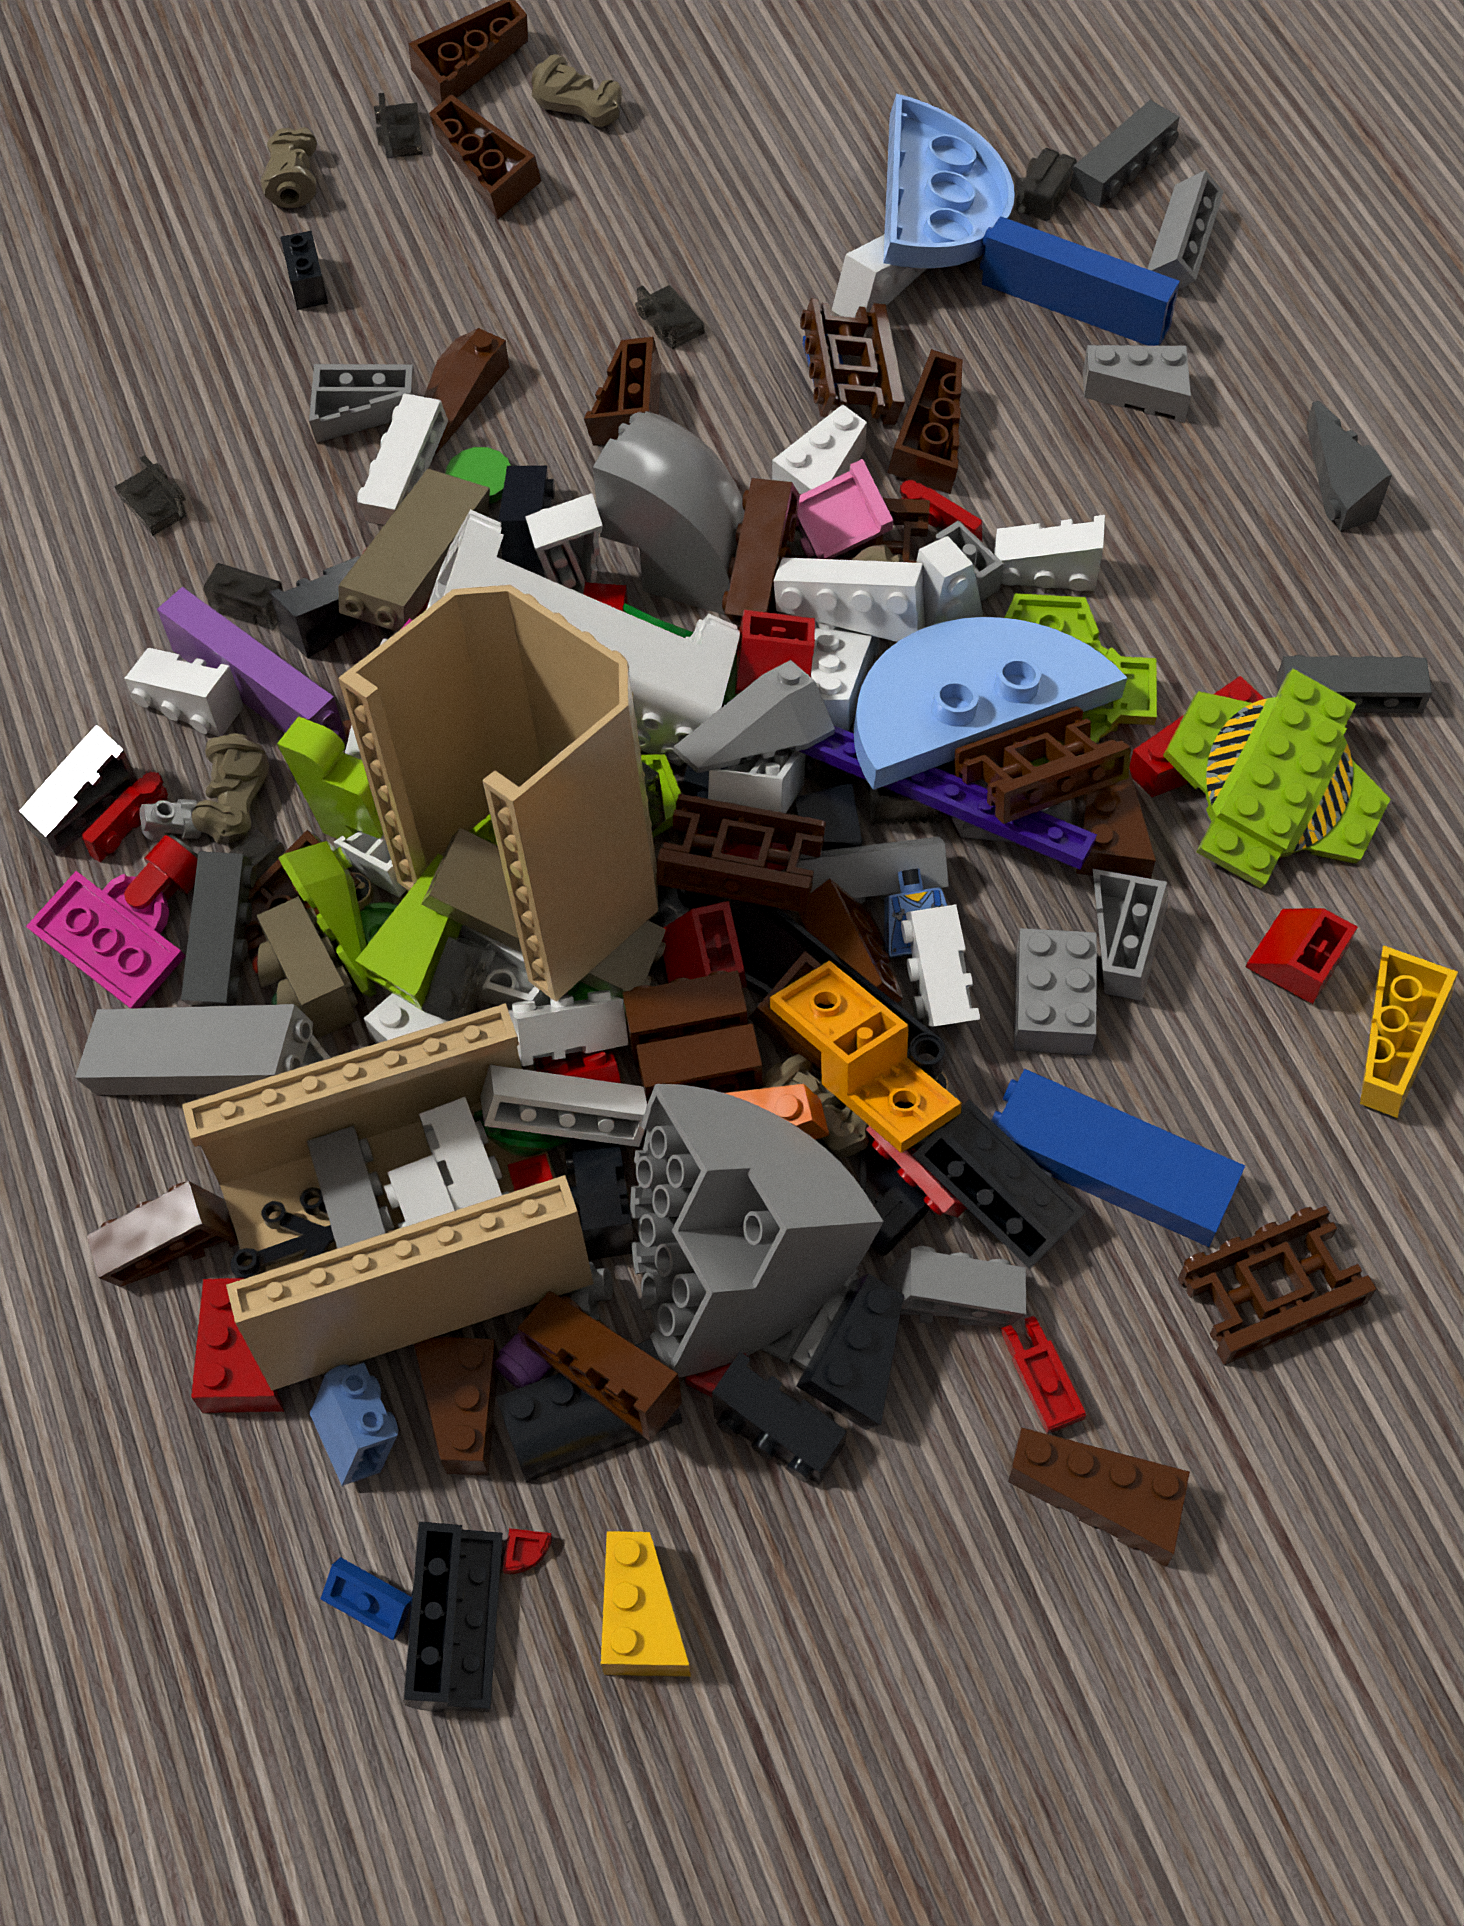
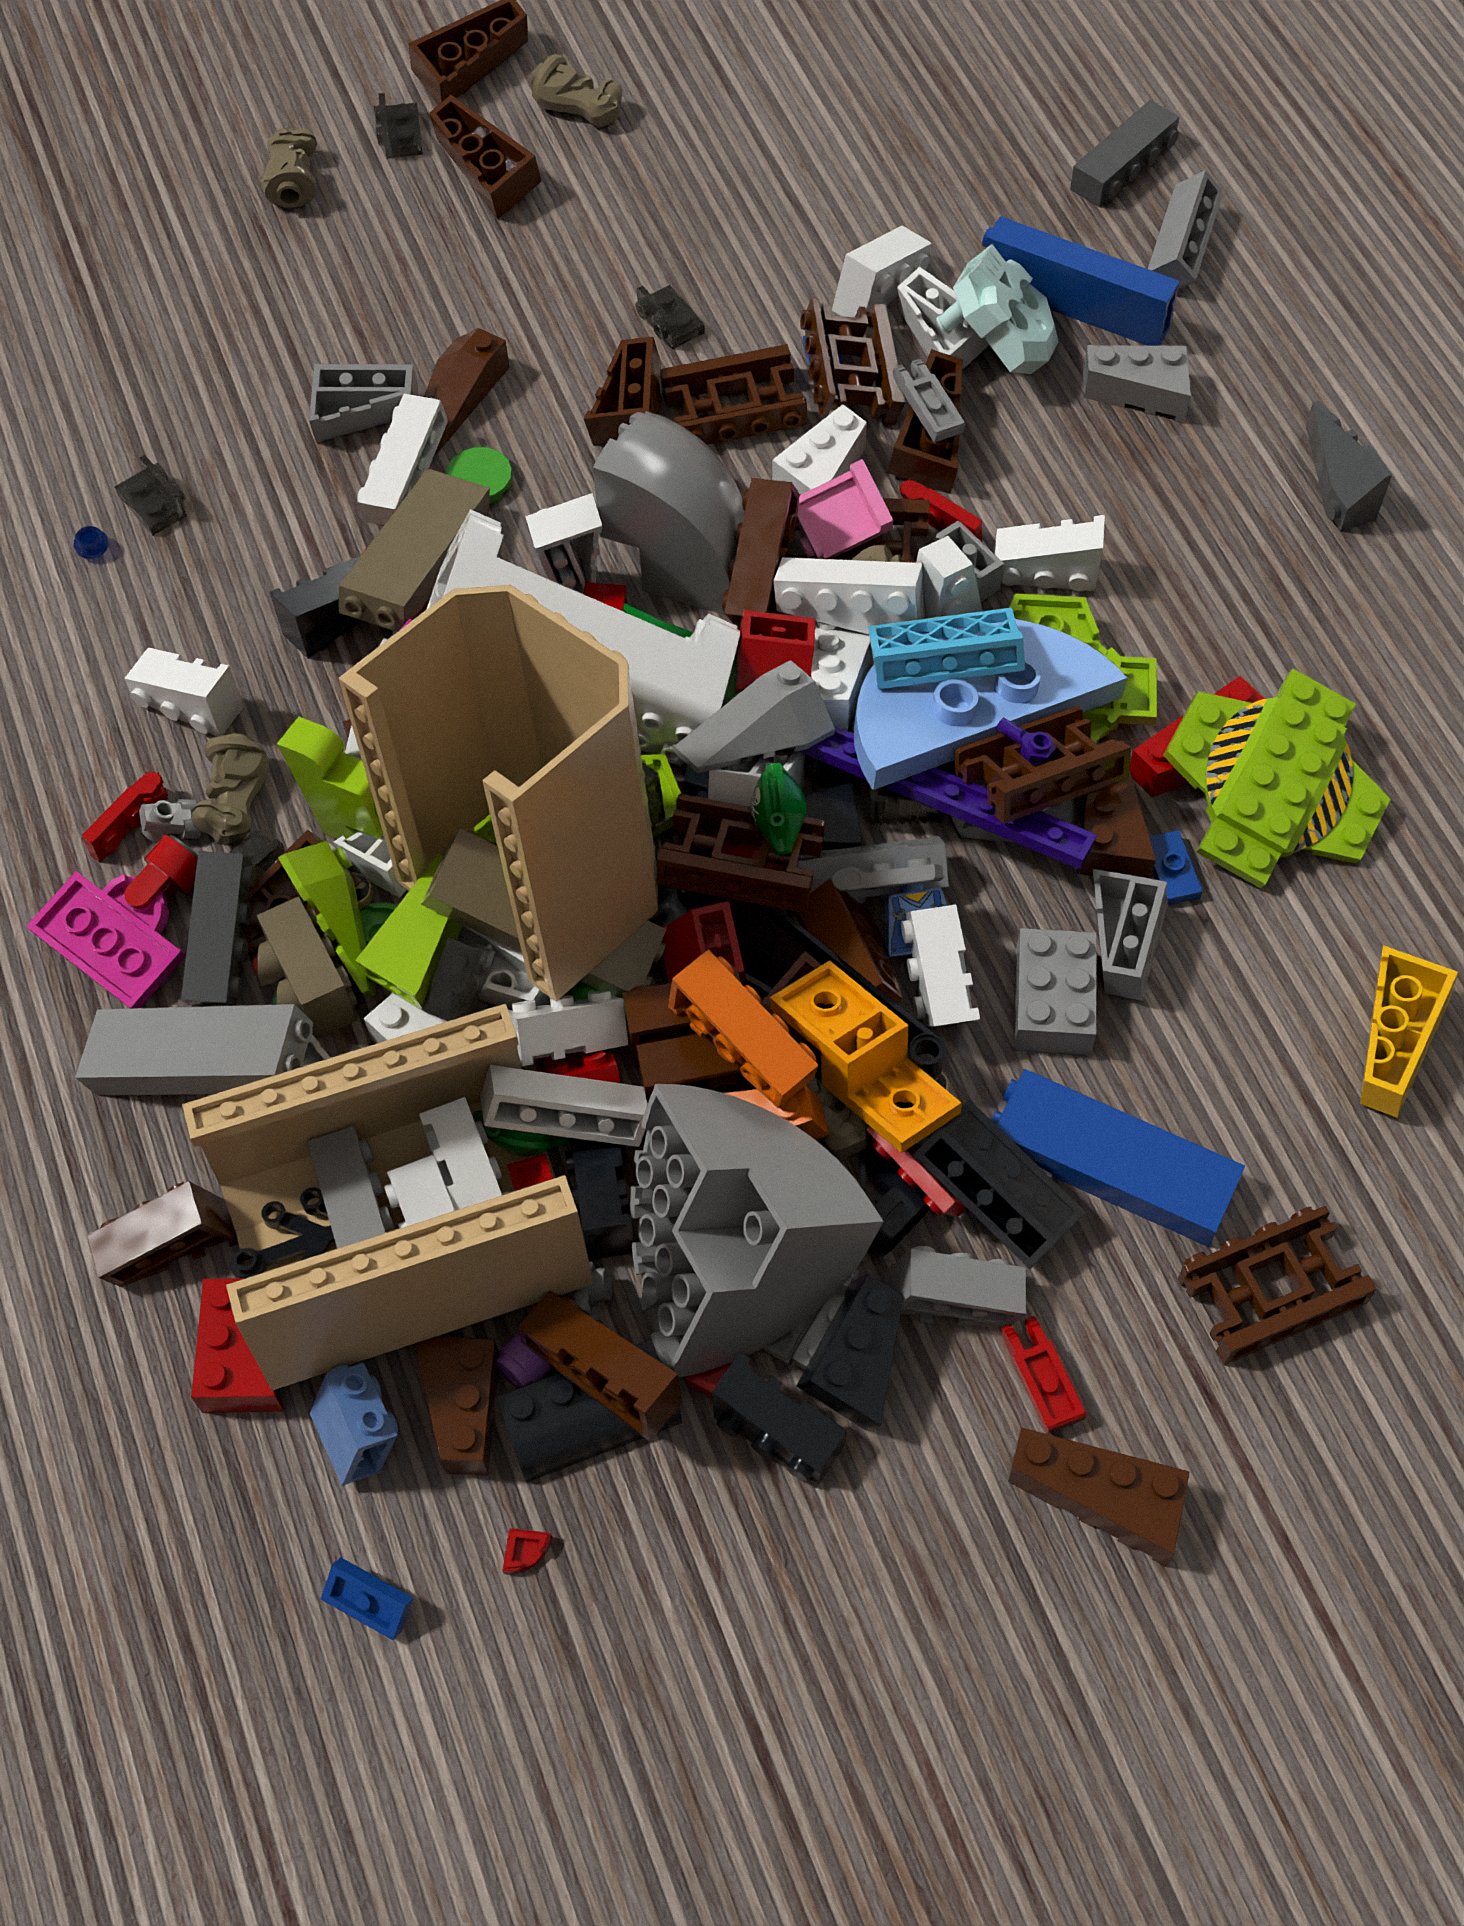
wedge [19,724,137,855] -> none
medium lavender brick [157,587,346,741] -> none
clear smoke brick [203,563,284,630] -> none
black brick [280,231,328,310] -> none
black brick [403,1522,503,1712] -> none
black wedge [498,465,555,578] -> none
yellow wedge [601,1531,691,1677] -> none
light blue plate [883,93,1015,268] -> none
clear smoke brick [1014,148,1077,222] -> none
red slope [1245,908,1358,1004] -> none
dark grey brick [1277,655,1432,713] -> none
none -> clear blue plate [74,526,109,559]
none -> reddish brown fence [660,344,807,445]
none -> orange wedge [668,949,818,1108]
none -> green hat [751,763,807,855]
none -> light grey hinge [832,858,944,892]
none -> medium azure fence [868,608,1025,689]
none -> light grey hinge [892,359,965,443]
none -> white wedge [898,267,990,370]
none -> light aqua brick [936,244,1058,374]
none -> dark purple piece [996,717,1056,767]
none -> blue plate [1149,830,1203,905]

